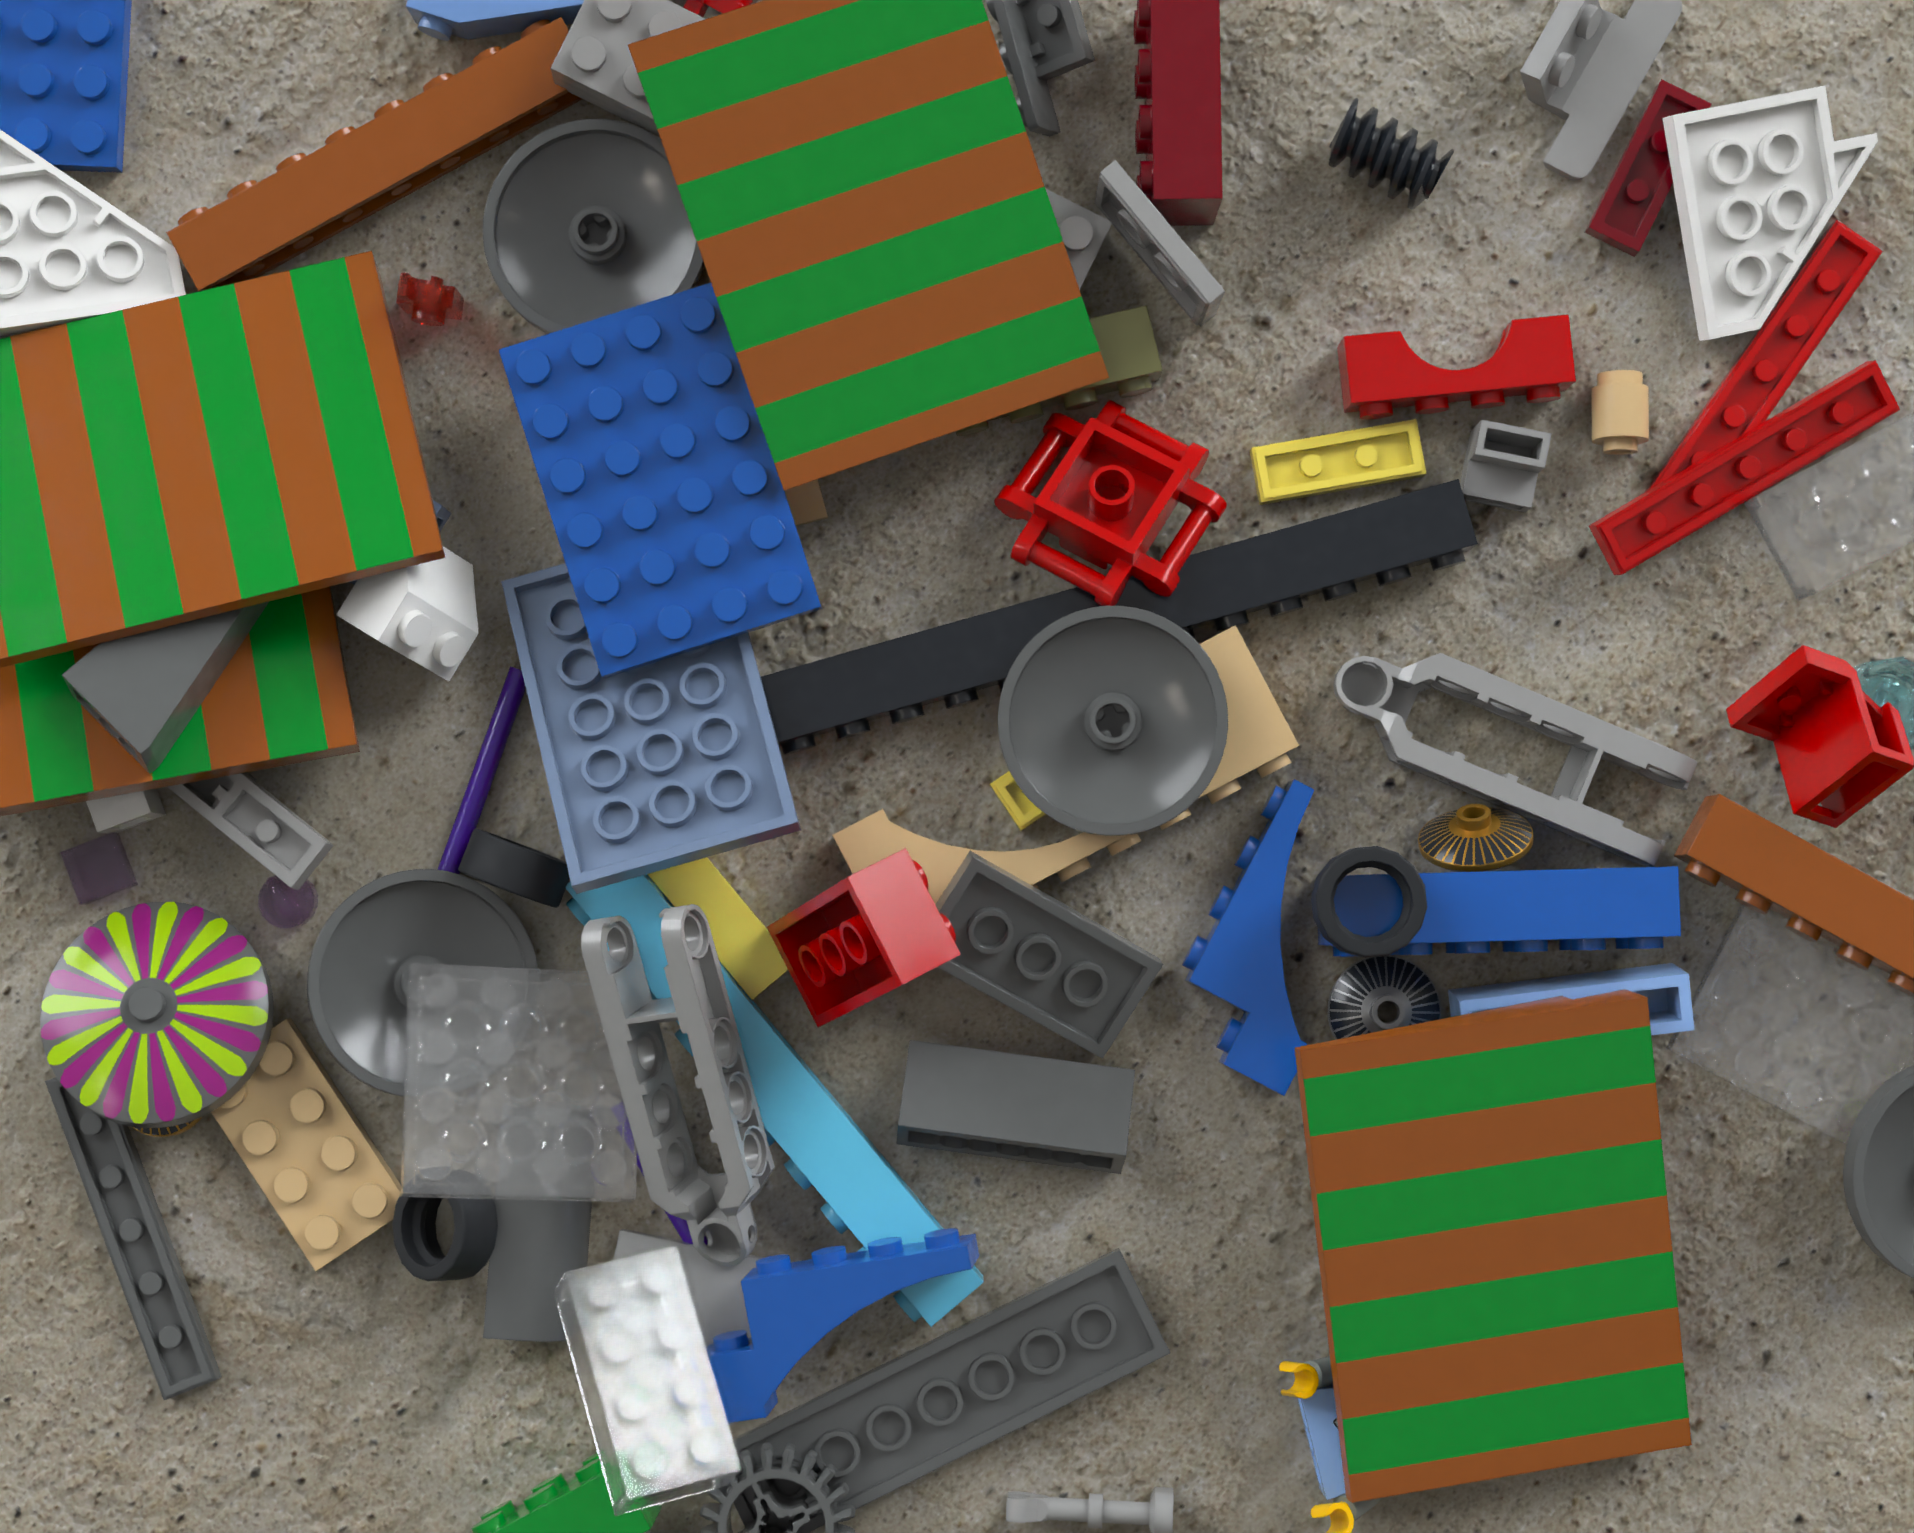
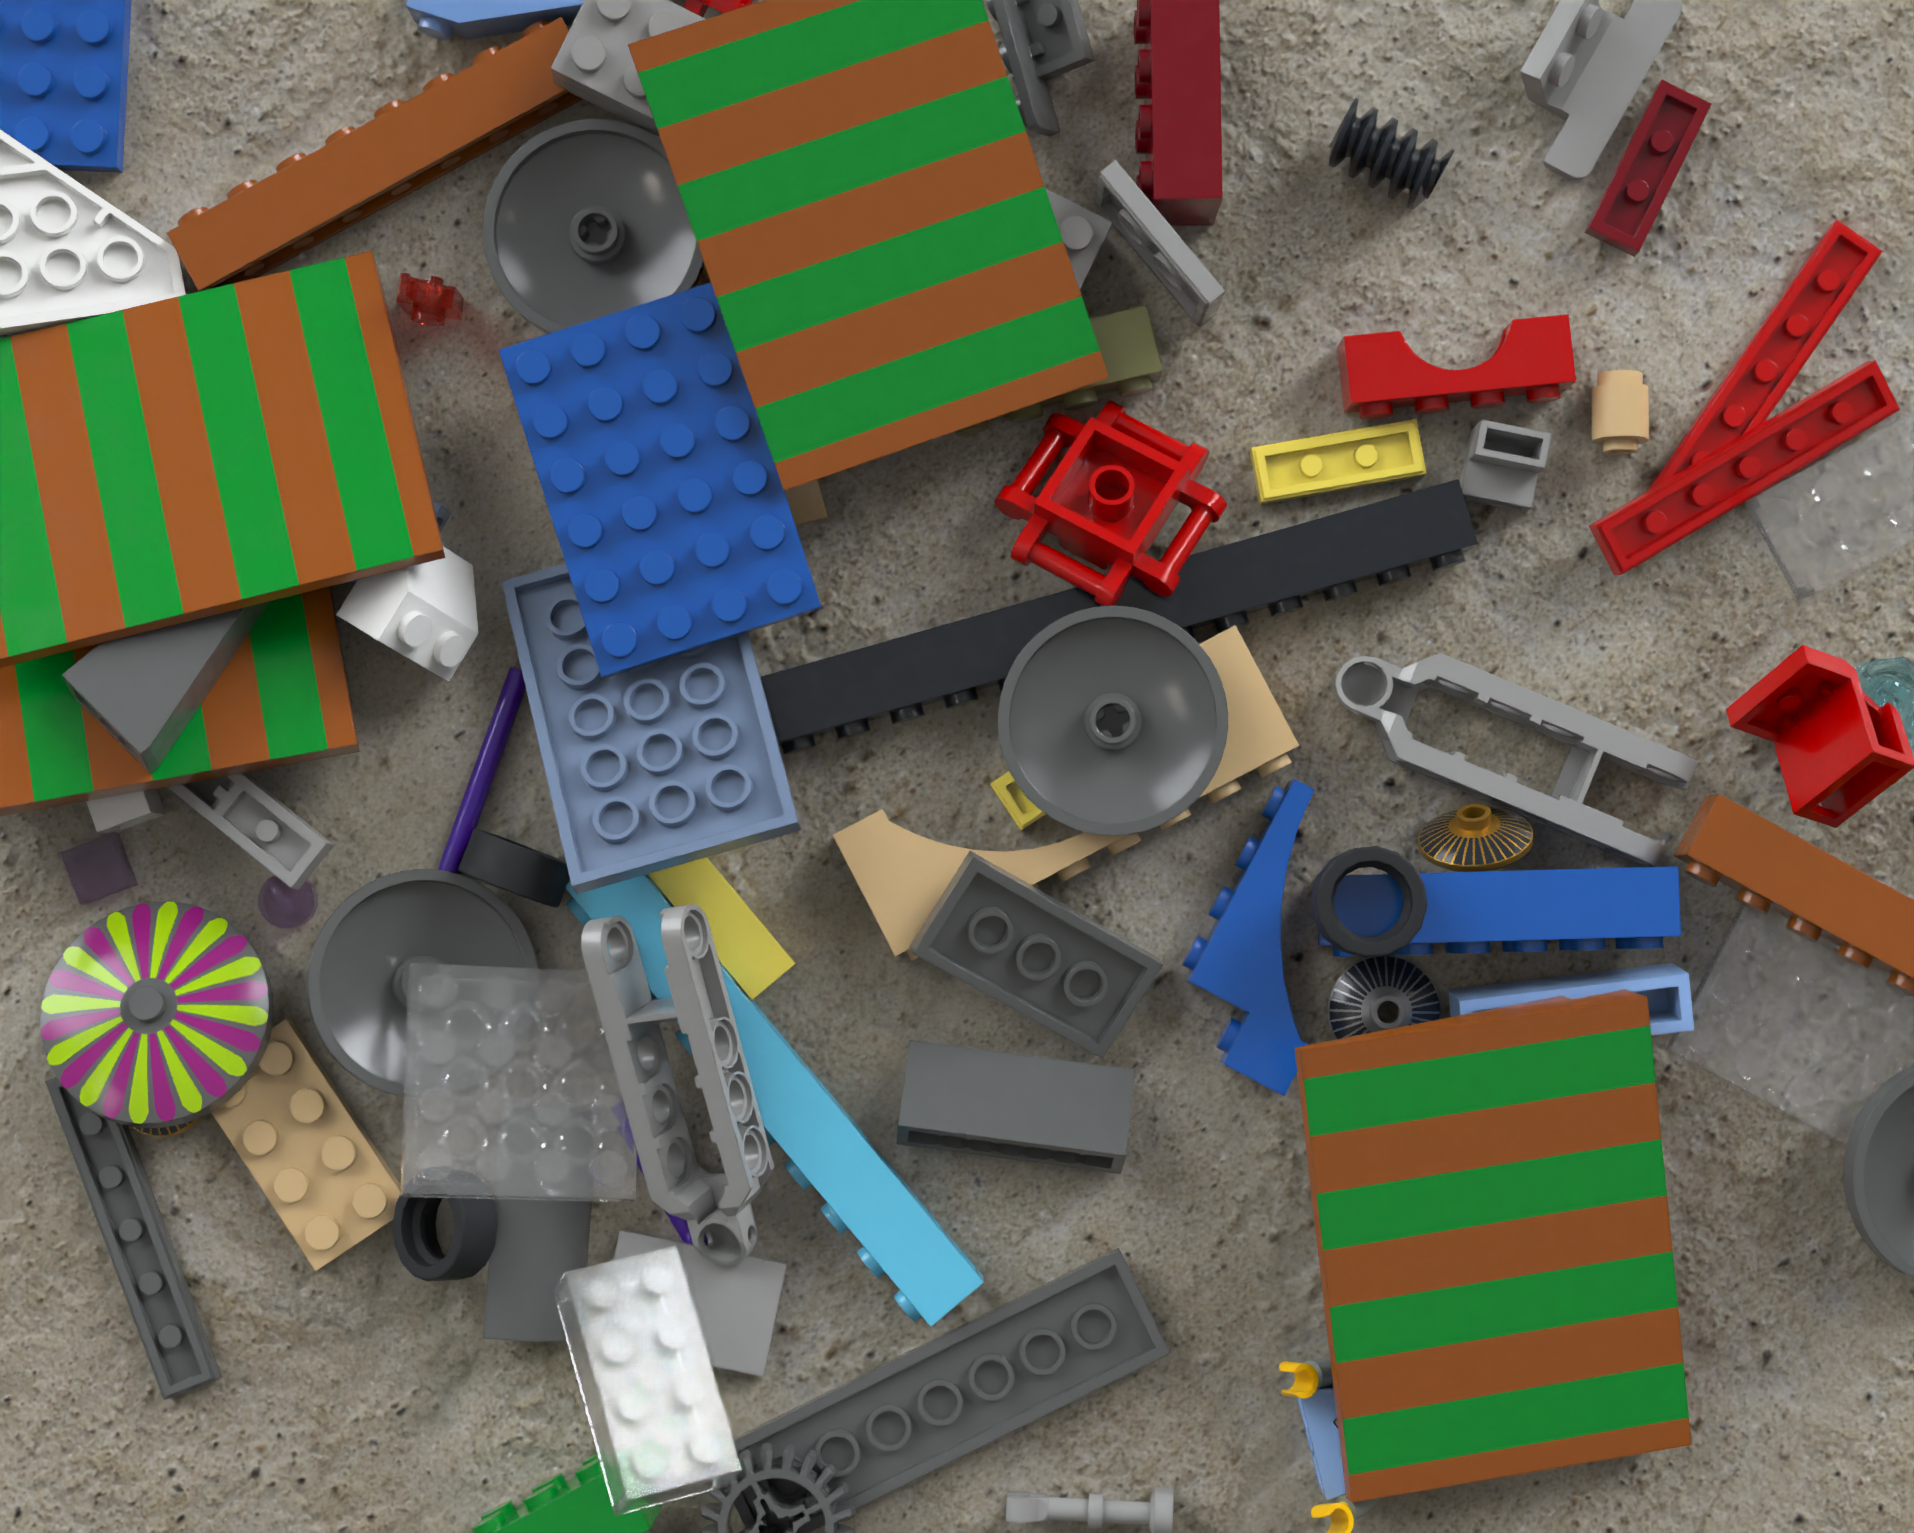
blue arch [698,1228,979,1426] -> none
red brick [767,848,961,1028] -> none
white wing [1663,86,1878,341] -> none

